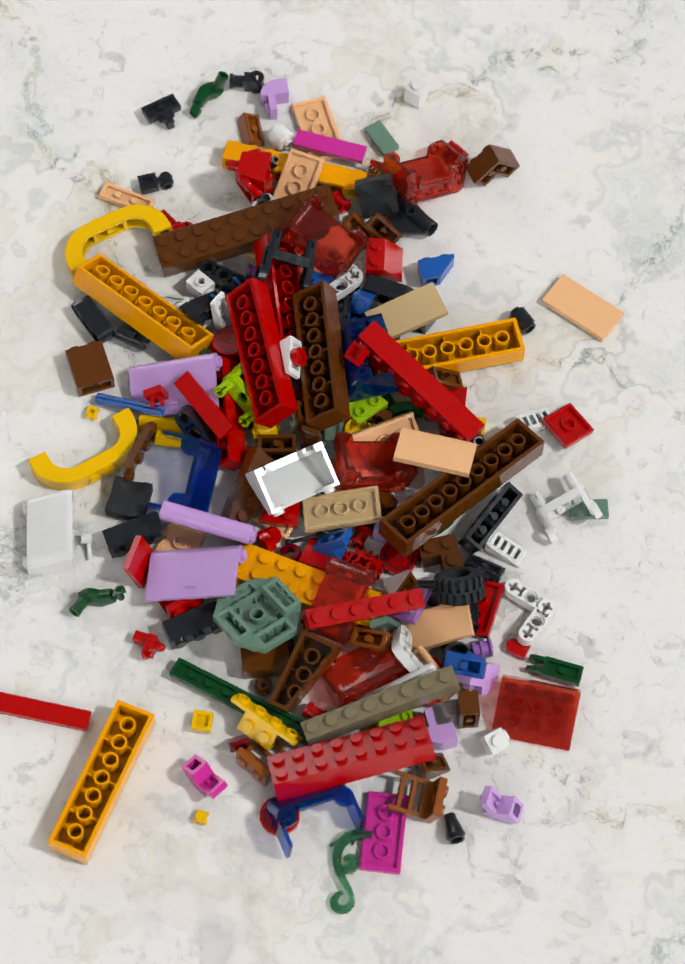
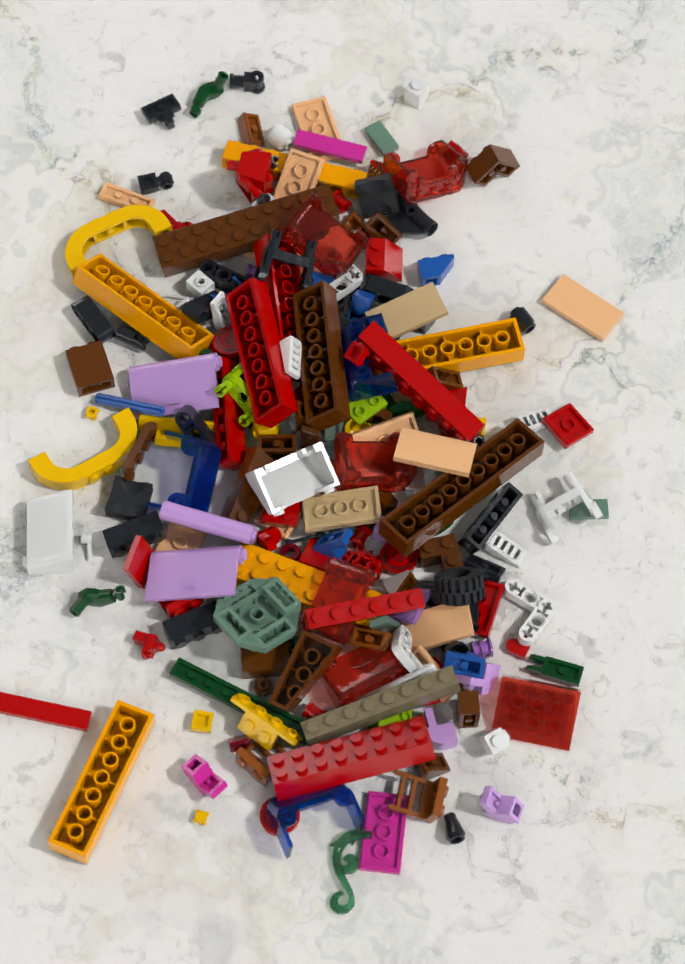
red tile [143,384,169,409] -> none
red tile [173,371,235,440] -> none
lavender brick [261,78,289,120] -> none
red tile [290,347,307,367] -> none

